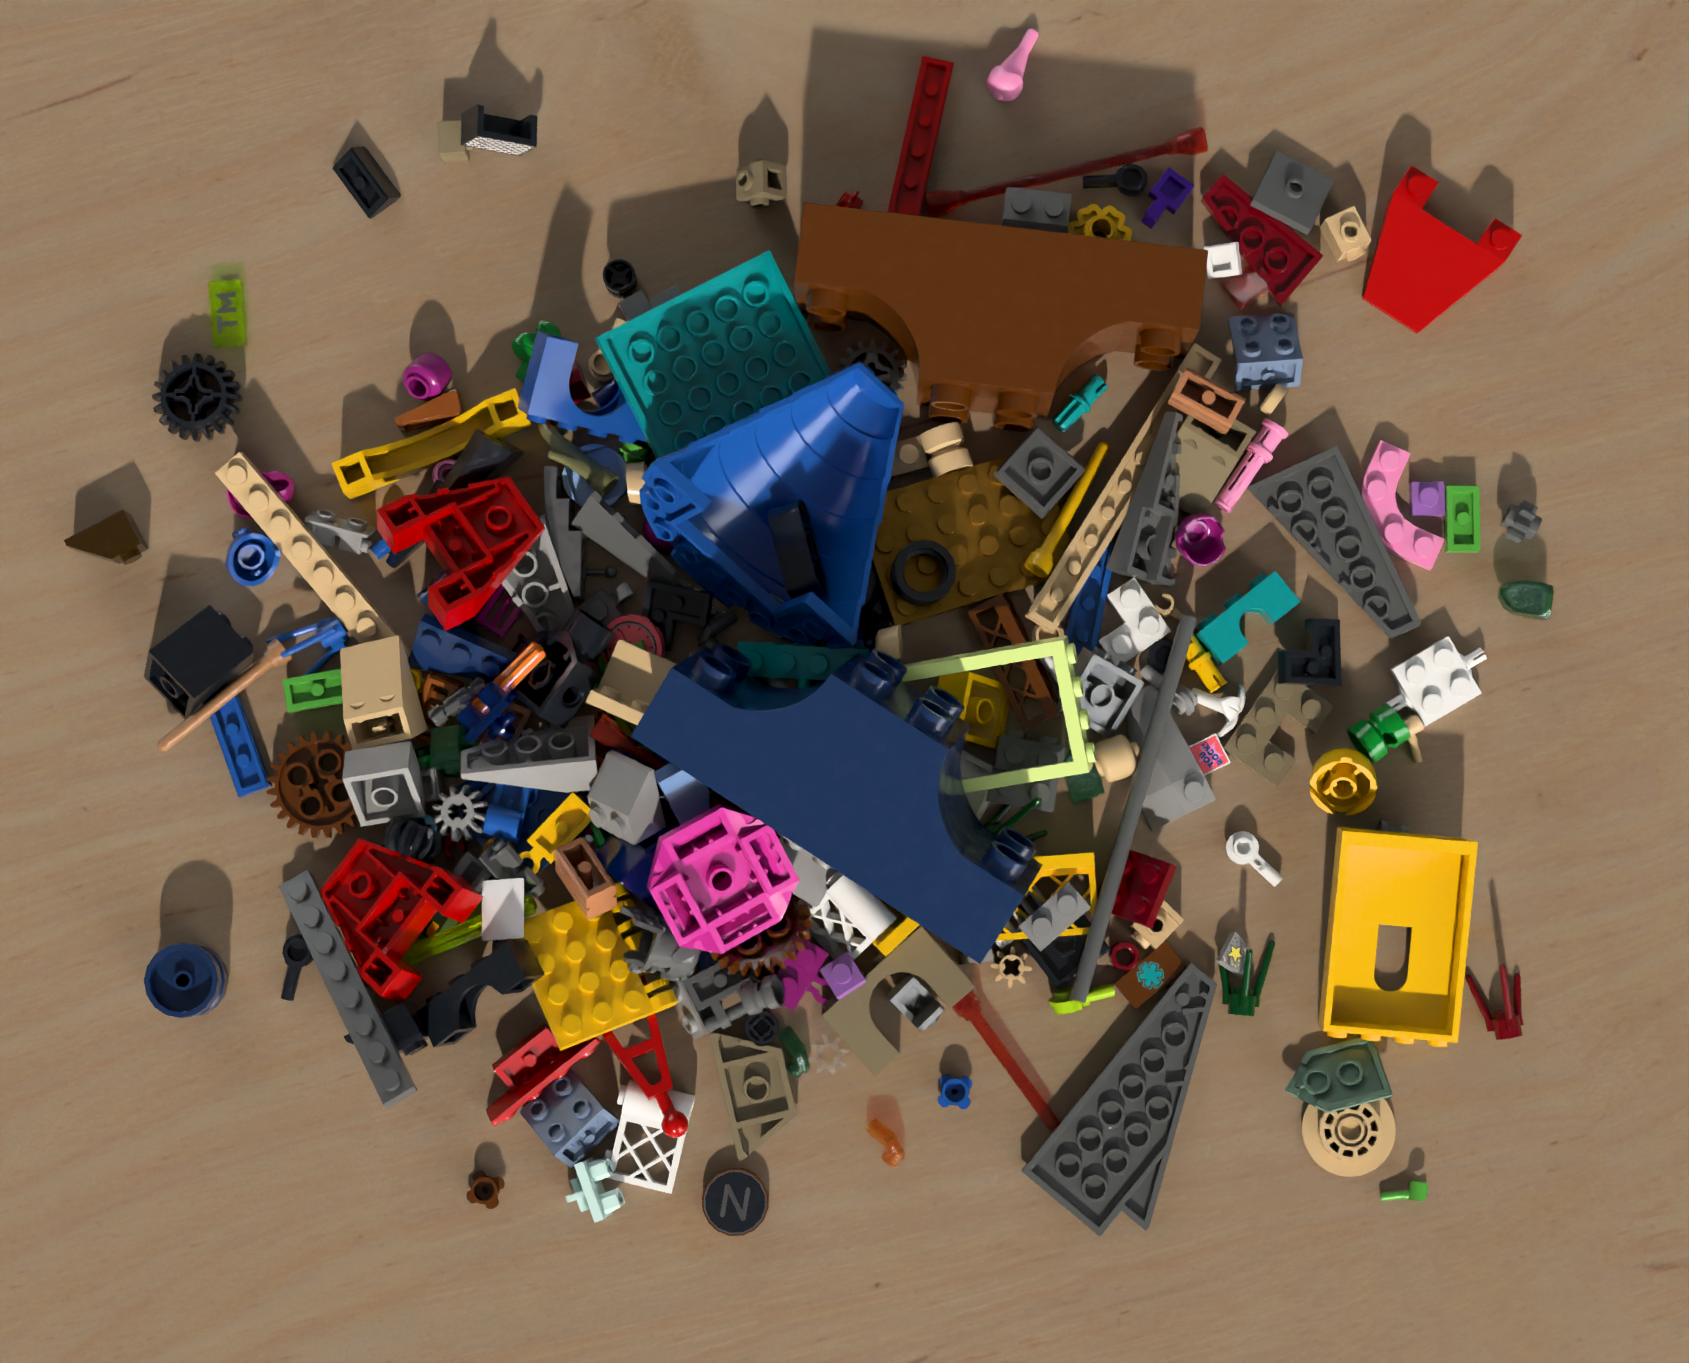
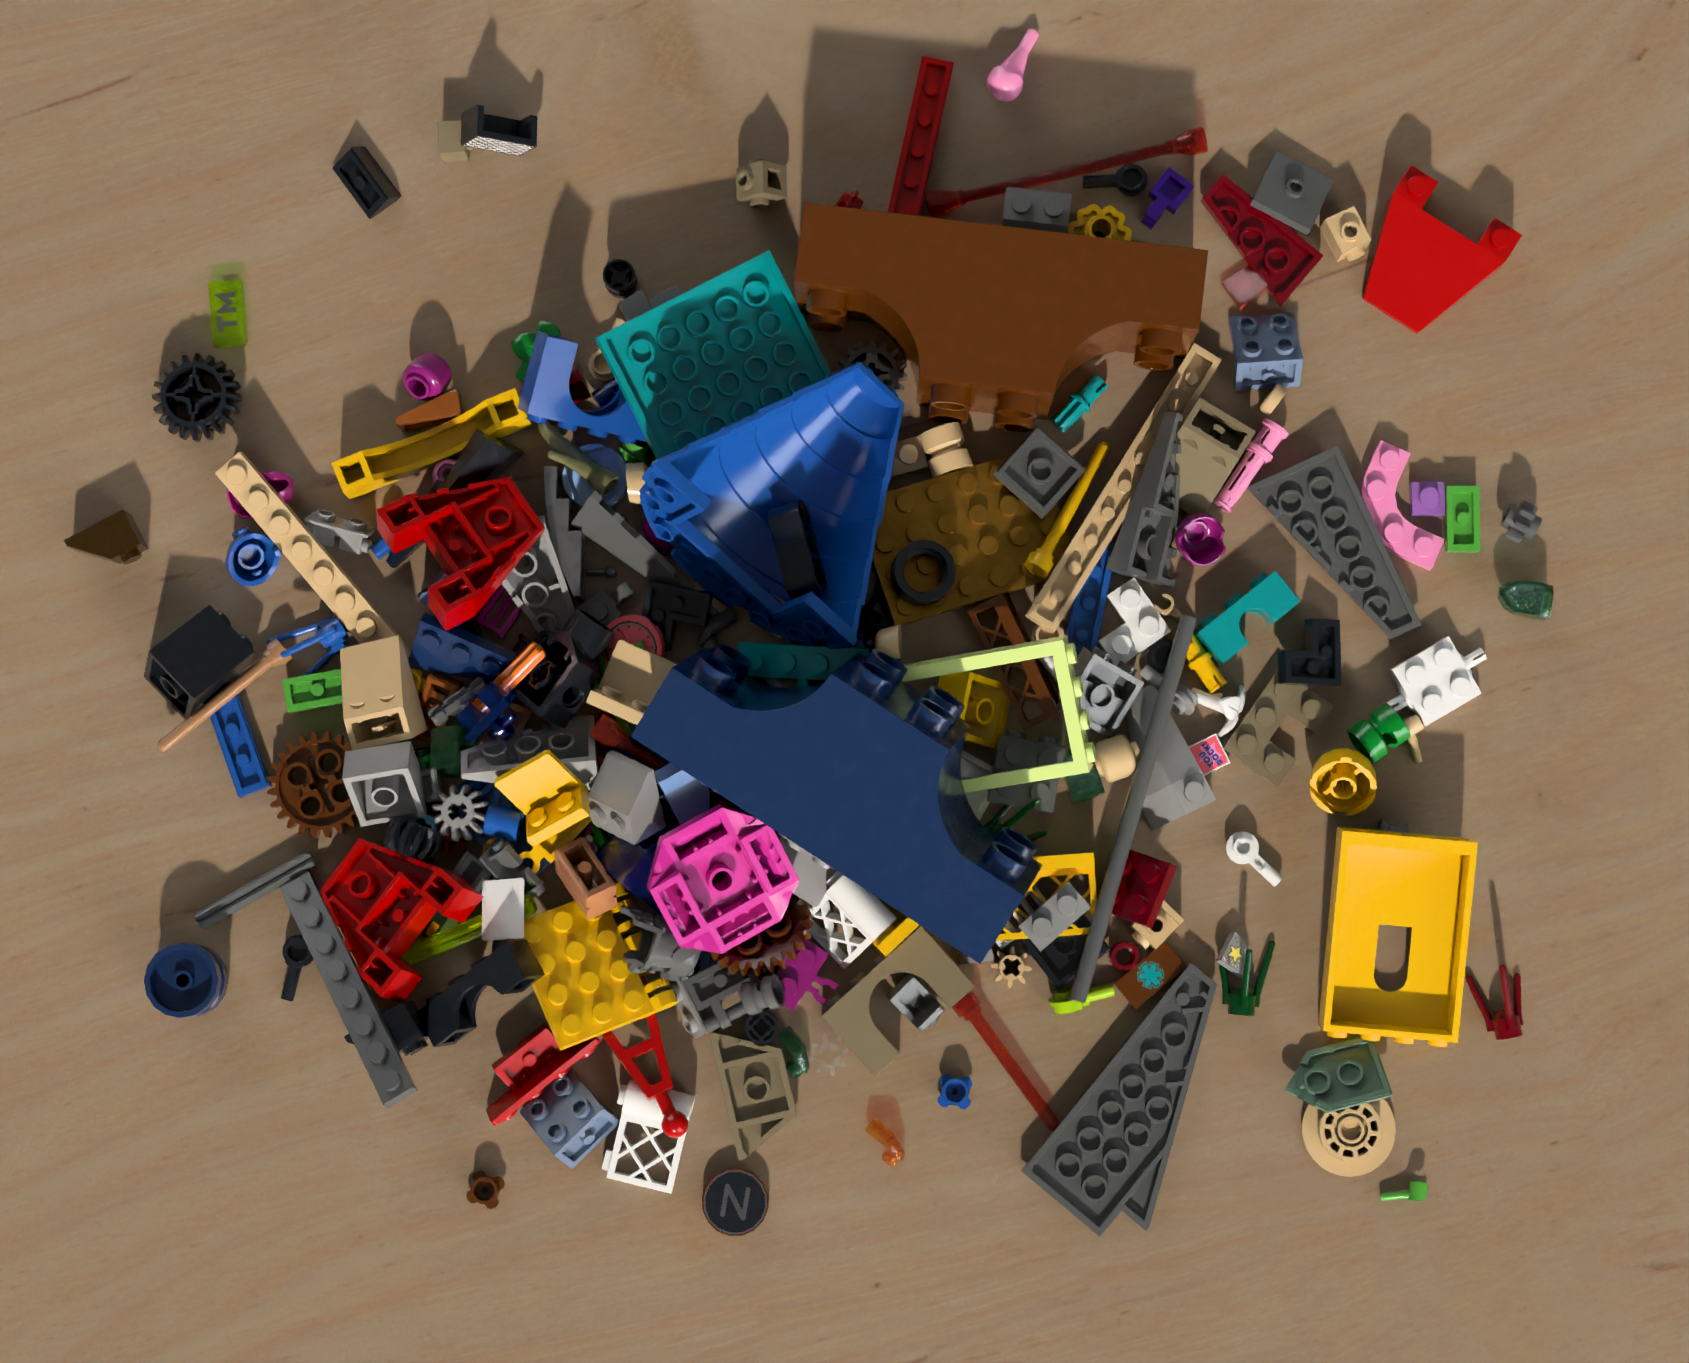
light aqua hips [565,1157,625,1223] -> none
medium lavender plate [820,952,867,1000] -> none
nougat brick [1167,368,1246,435] -> none
white tile [1204,242,1242,279] -> none
none -> dark grey axle [194,851,317,929]
none -> yellow bracket [494,750,590,846]

